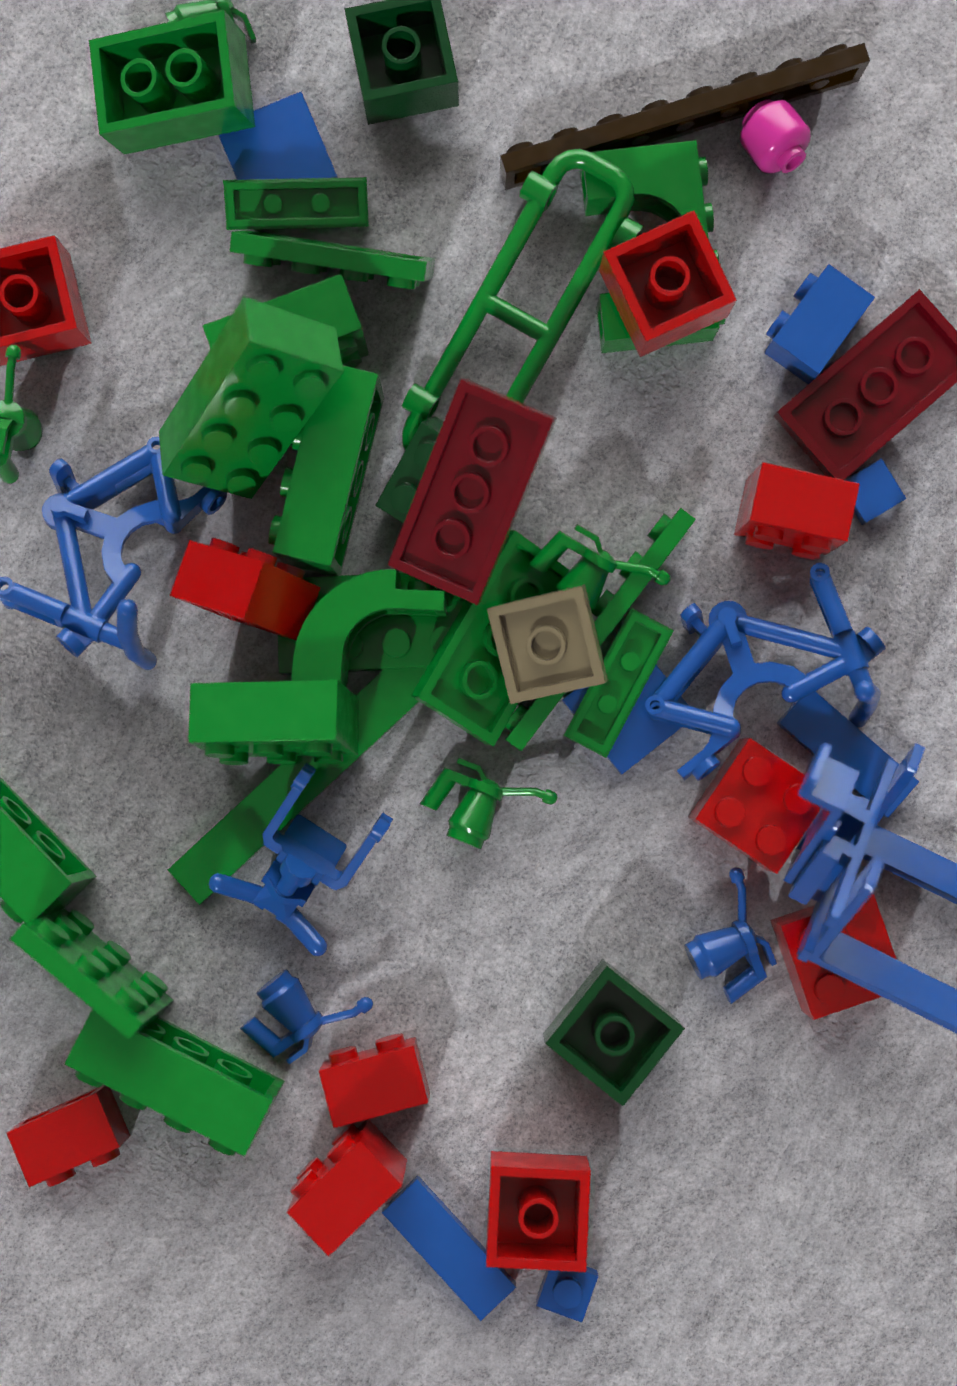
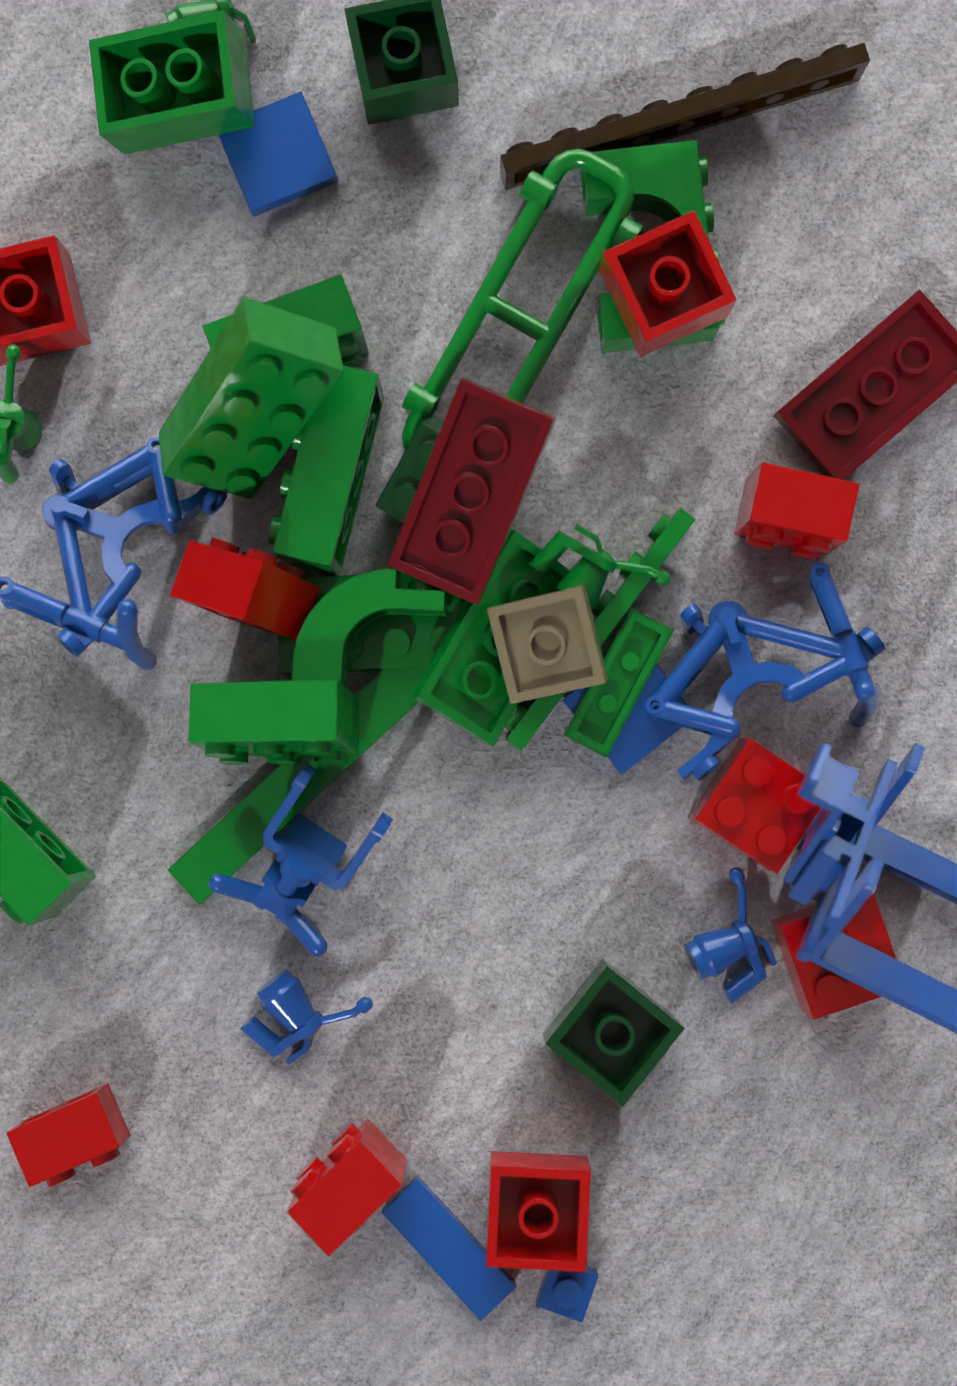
green plate [10,909,173,1040] -> none
green brick [64,1009,285,1157] -> none
green tile [223,177,369,230] -> none
green plate [230,230,435,289] -> none
red brick [319,1033,430,1129] -> none
green piece [419,758,558,850] -> none
dark pink head [740,99,811,174] -> none
blue brick [764,264,875,385] -> none
blue tile [777,691,919,818] -> none
blue tile [846,458,906,525] -> none

